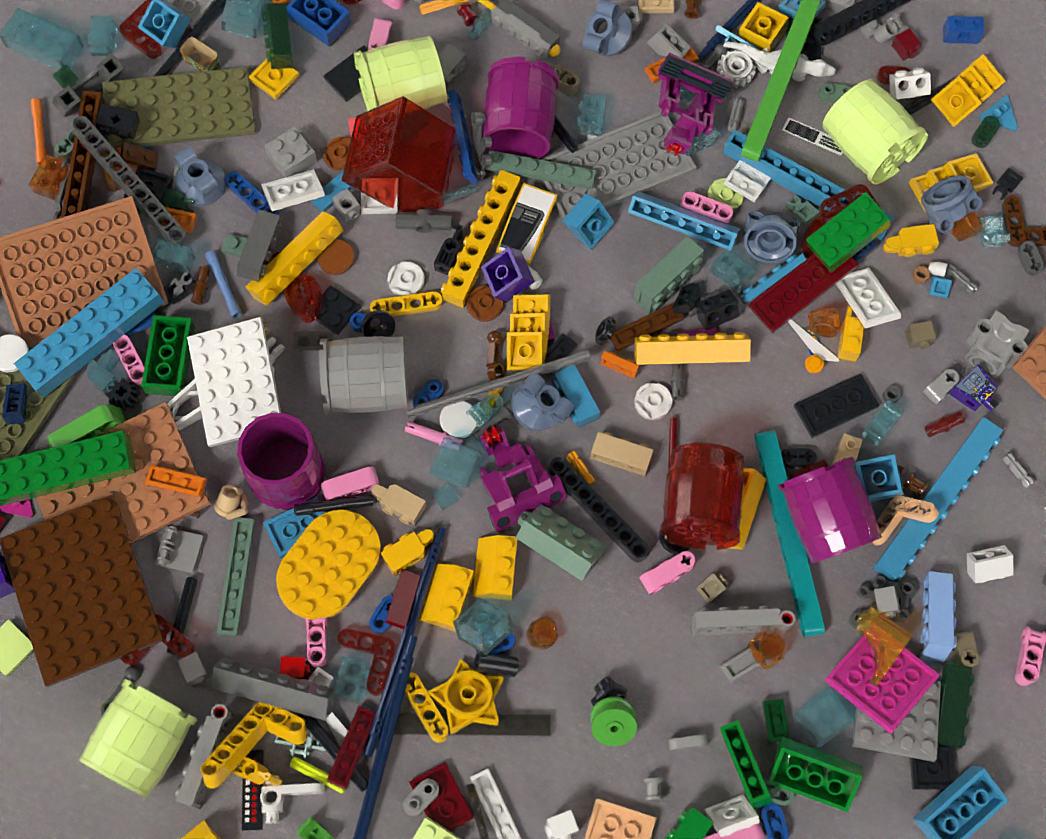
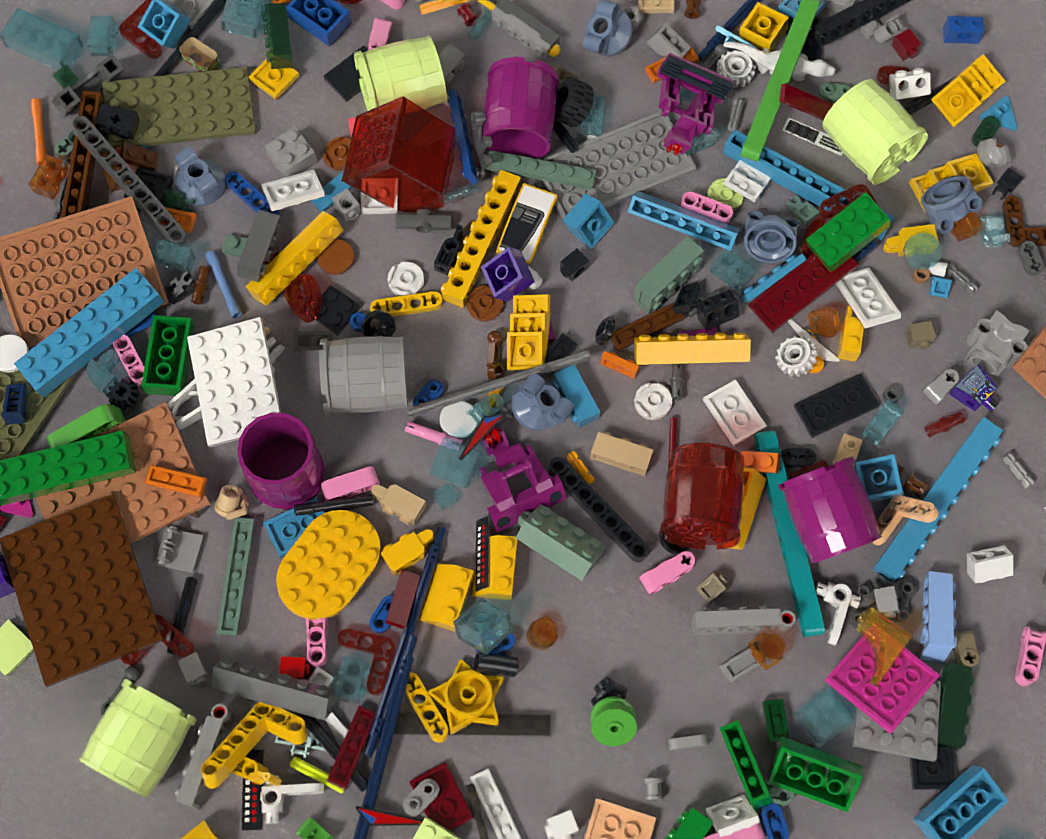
none -> sticker [355,806,424,826]
none -> sticker [459,414,505,460]
none -> black sticker [475,516,489,592]
none -> black tyre [555,76,594,127]
none -> black brick [560,248,589,281]
none -> white plate [703,379,767,447]
none -> orange plate [739,451,781,474]
none -> white gear [775,336,818,377]
none -> dark red tile [779,83,834,121]
none -> white piece [815,582,861,646]
none -> clear light blue tile [903,233,941,270]
none -> light grey hair [977,138,1011,168]

